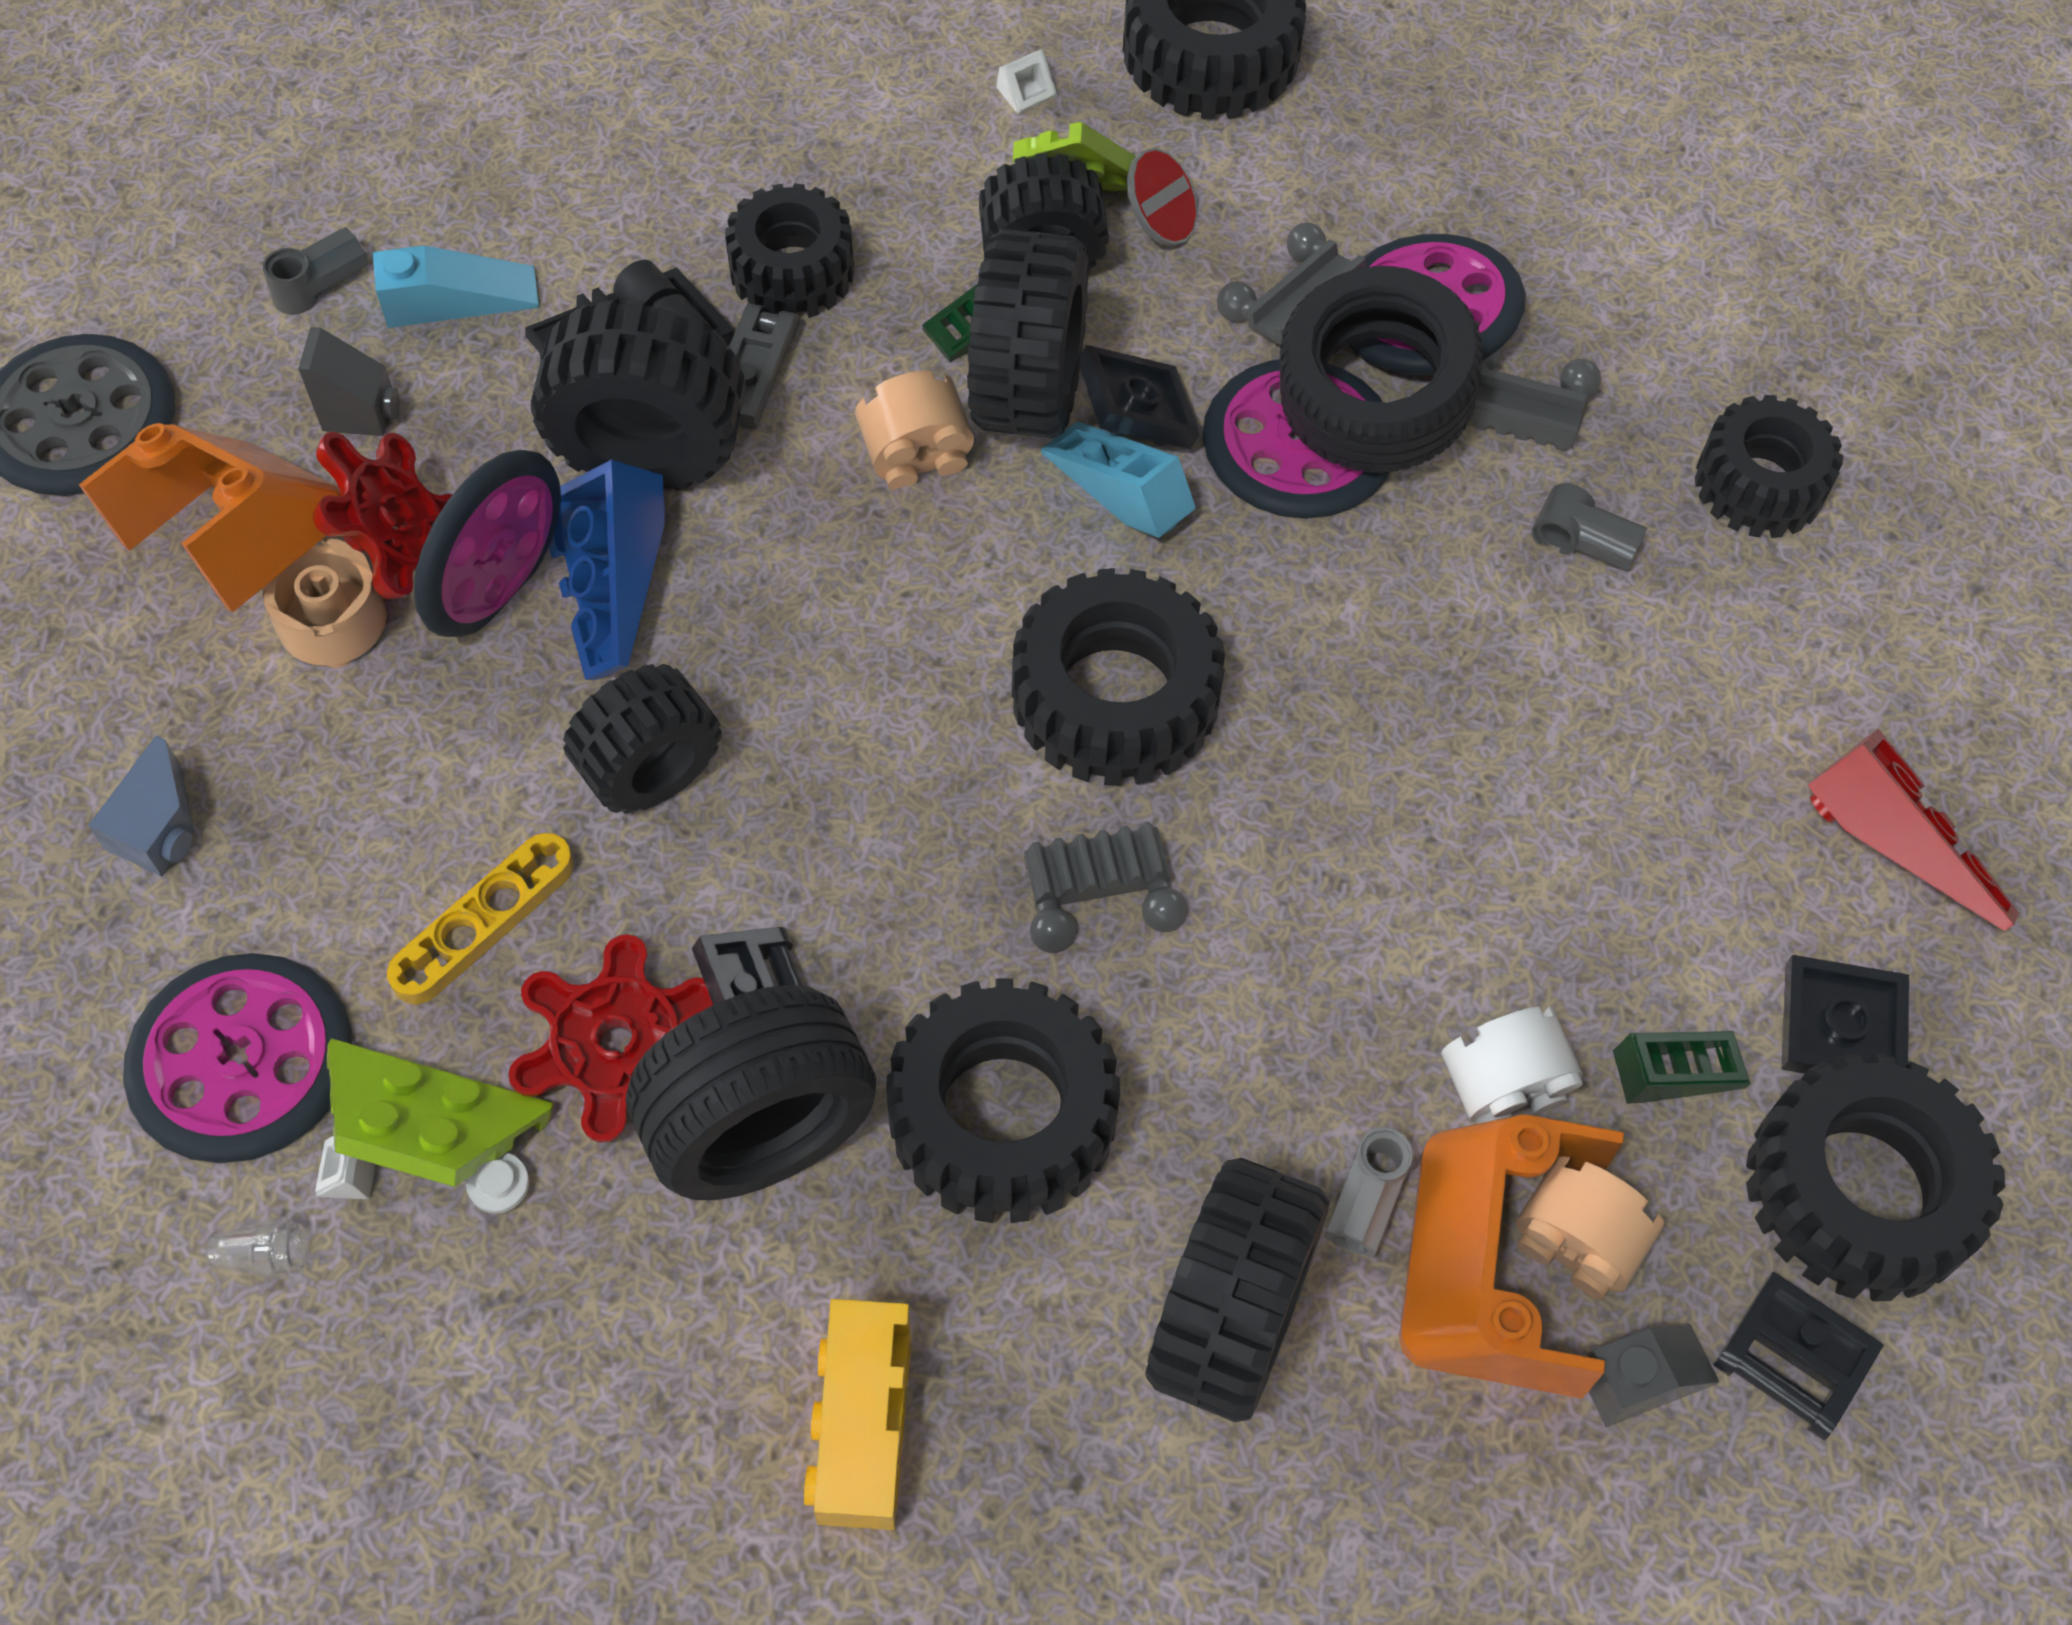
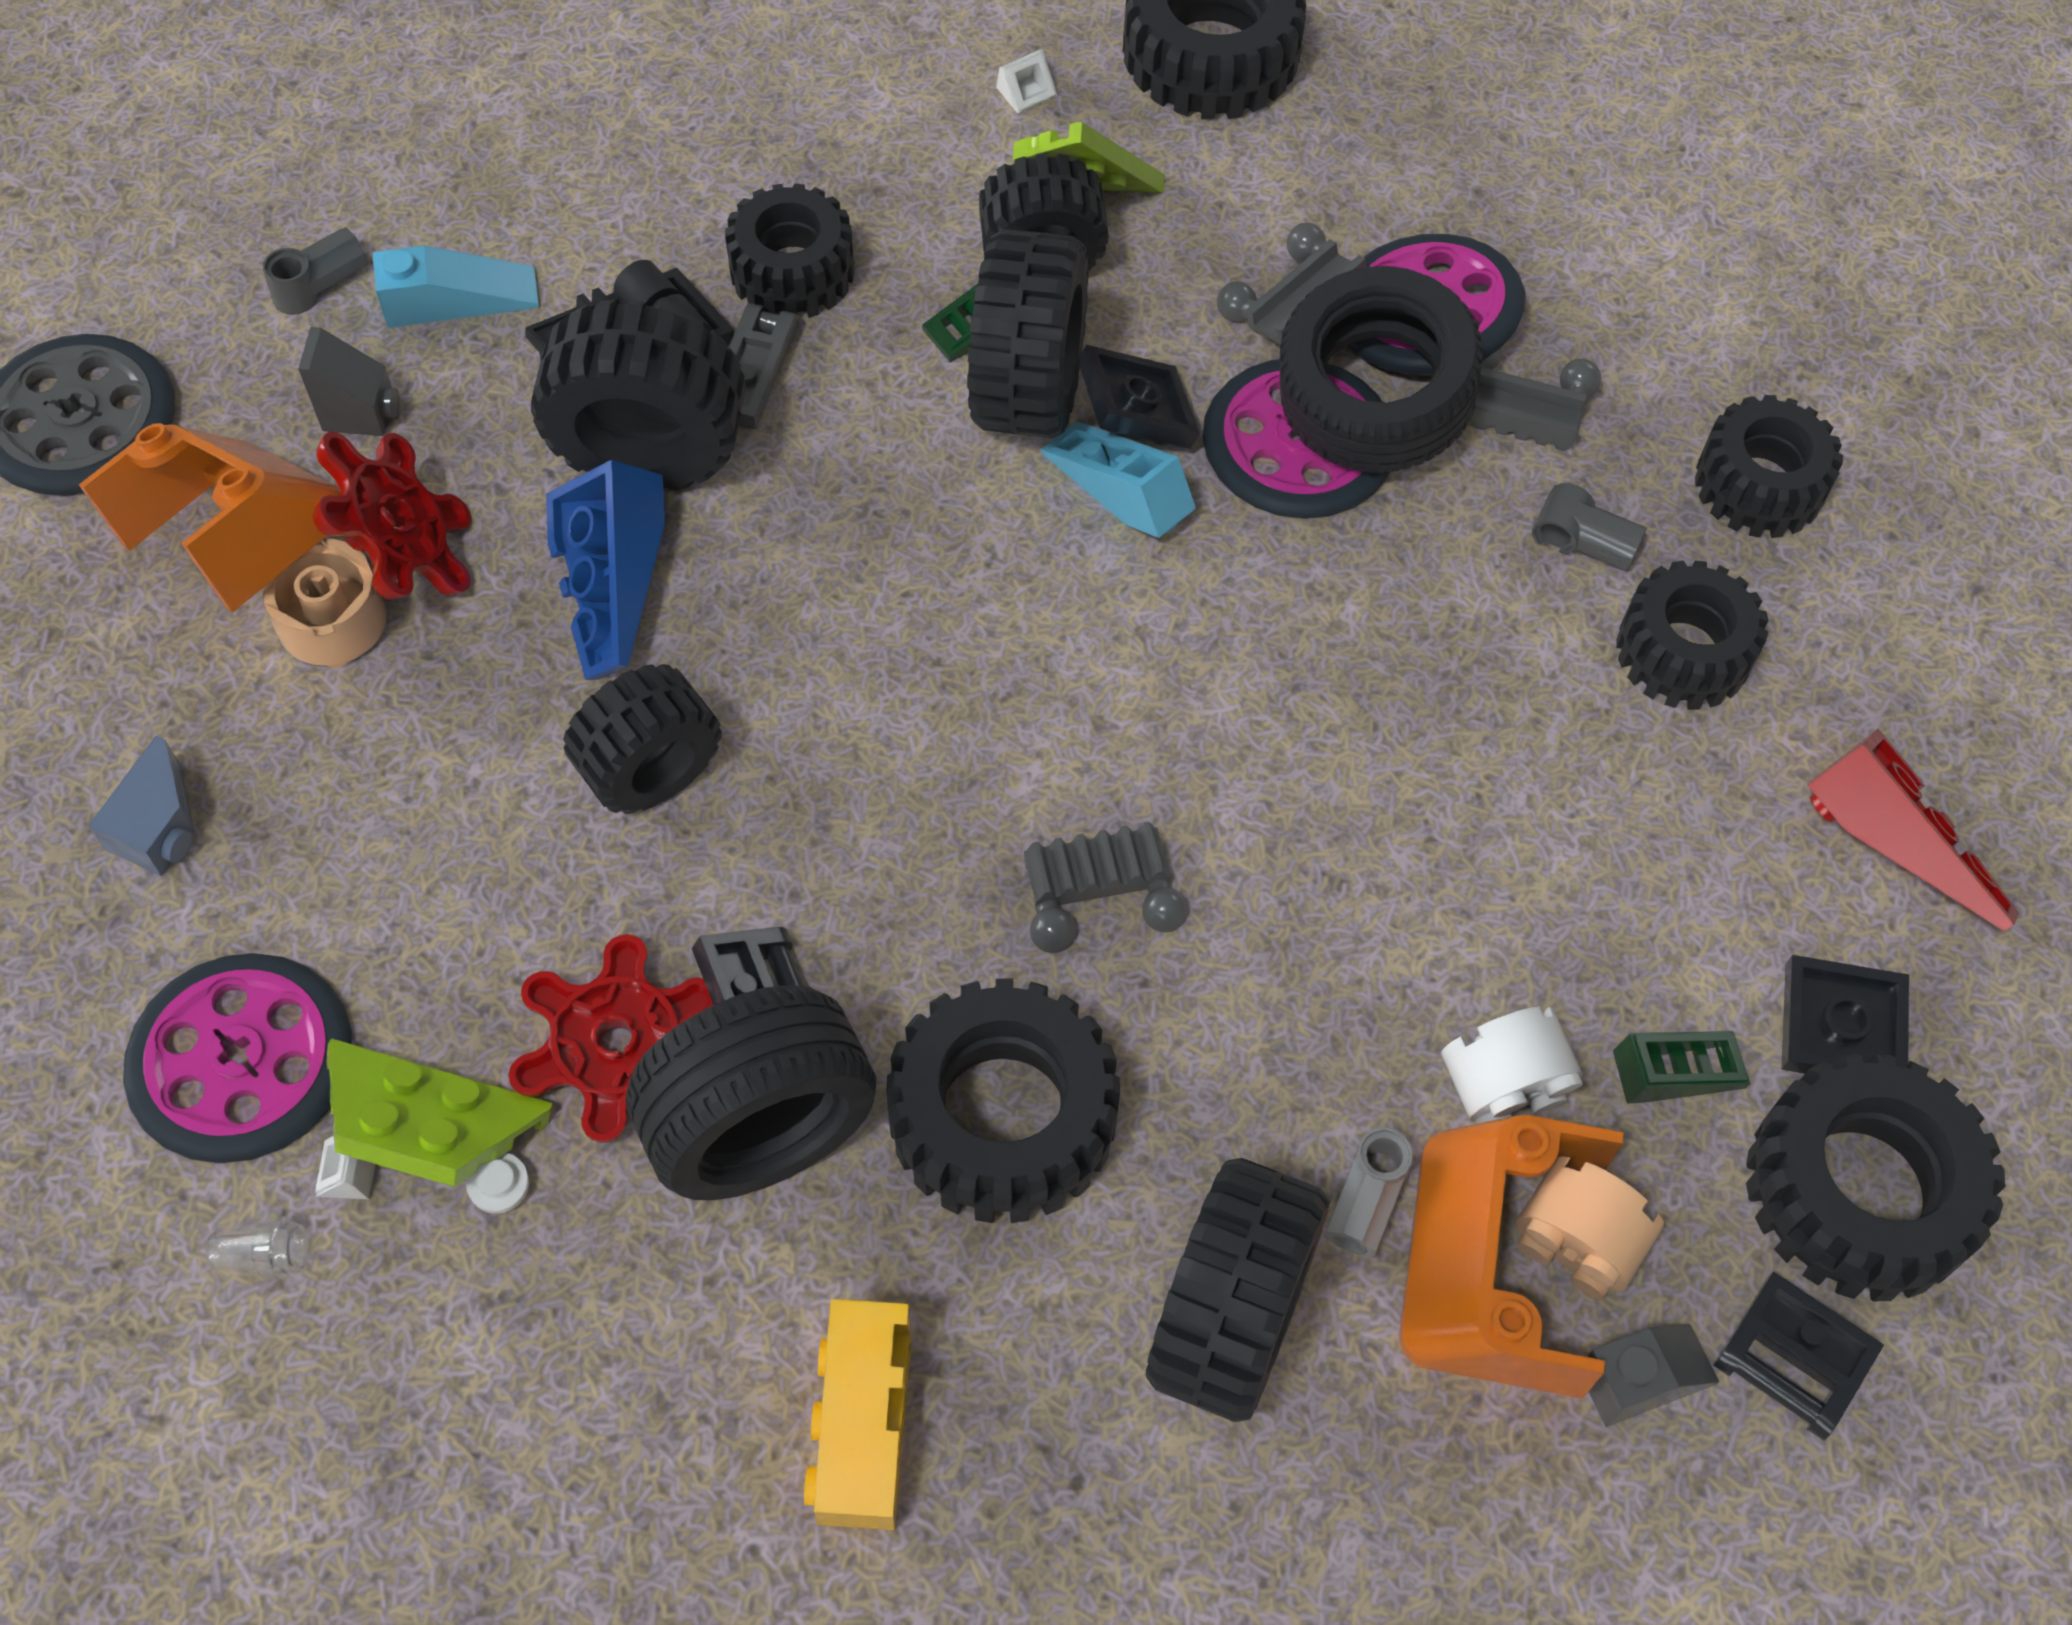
yellow beam [386,833,574,1005] -> none
wedge [414,450,561,638] -> none
light nougat brick [855,370,974,490] -> none
black tyre [1012,568,1225,786] -> none
red piece [1127,148,1198,246] -> none
none -> black tyre [1616,560,1769,710]

